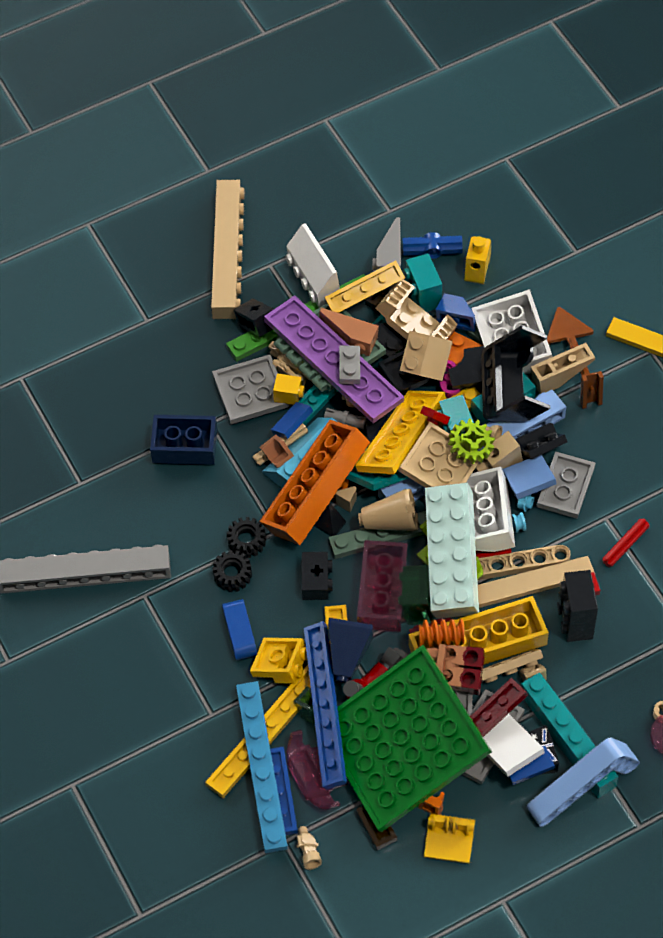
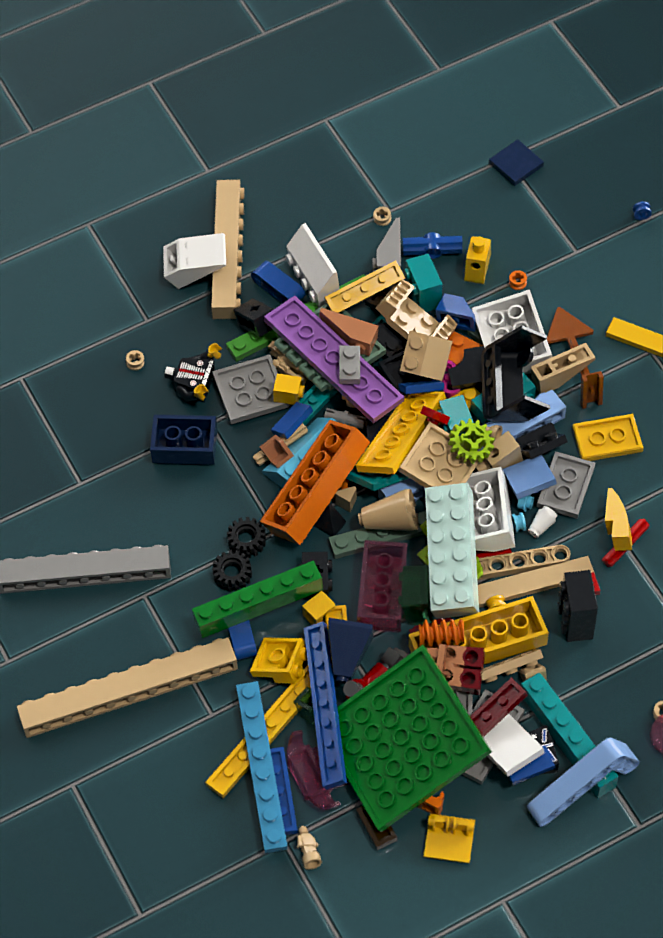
none -> tan brick [17,637,238,738]
none -> tan bush [126,350,144,370]
none -> white slope [163,233,226,289]
none -> torso [165,343,222,403]
none -> green brick [192,560,323,638]
none -> blue beam [251,261,306,304]
none -> yellow panel [302,591,335,625]
none -> tan bush [373,207,391,226]
none -> blue tile [398,380,444,394]
none -> yellow bush [486,595,506,610]
none -> dark blue tile [489,139,544,186]
none -> orange bush [509,270,527,290]
none -> white cone [528,506,557,538]
none -> yellow tile [572,414,643,461]
none -> yellow slope [605,488,632,551]
none -> blue bush [633,202,652,220]

